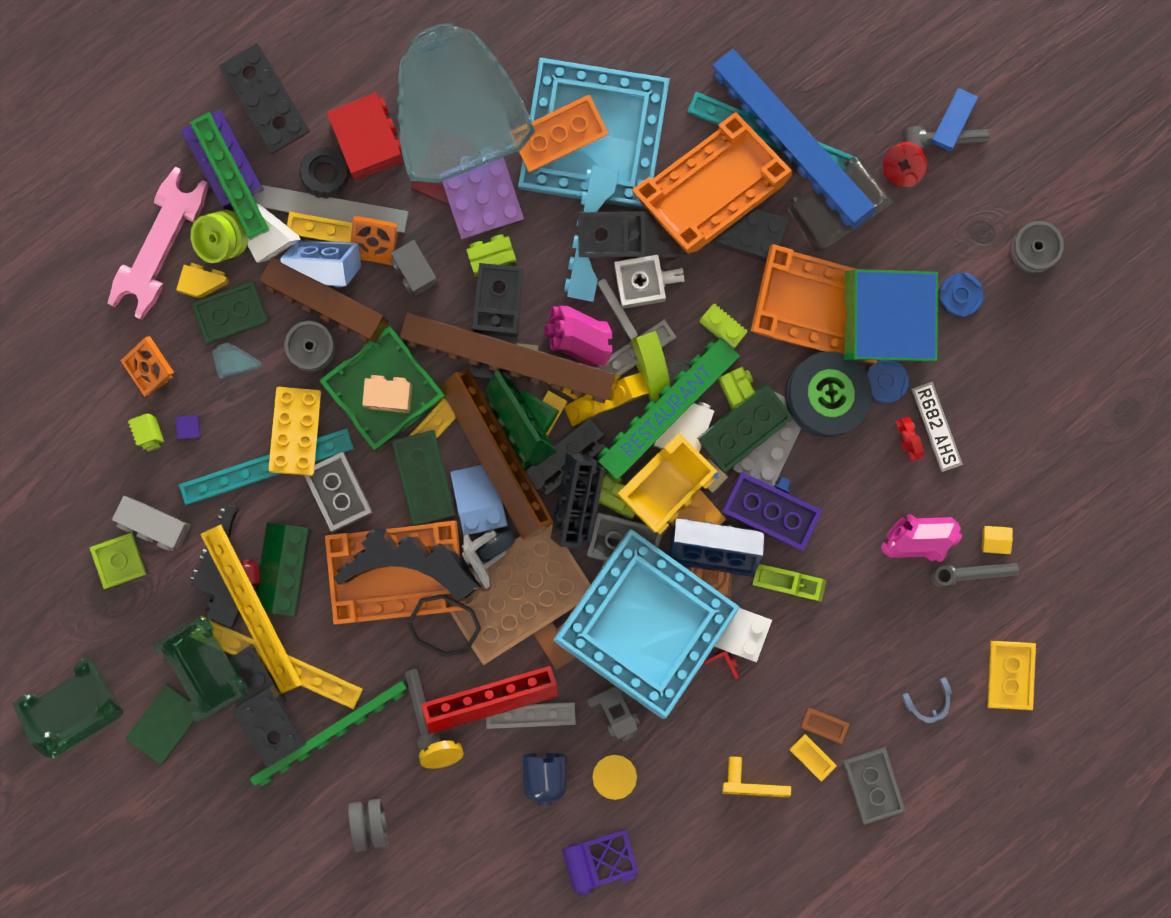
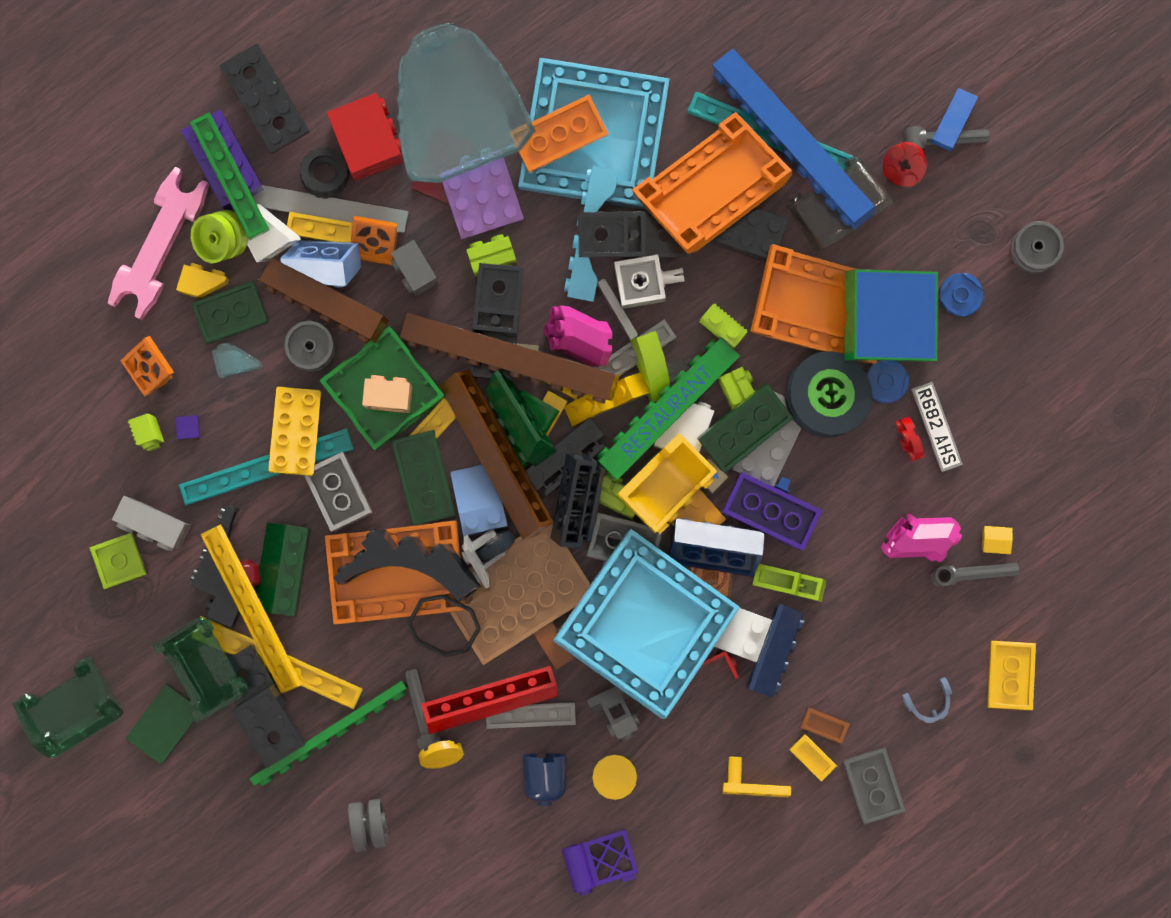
none -> dark blue slope [745,604,805,697]

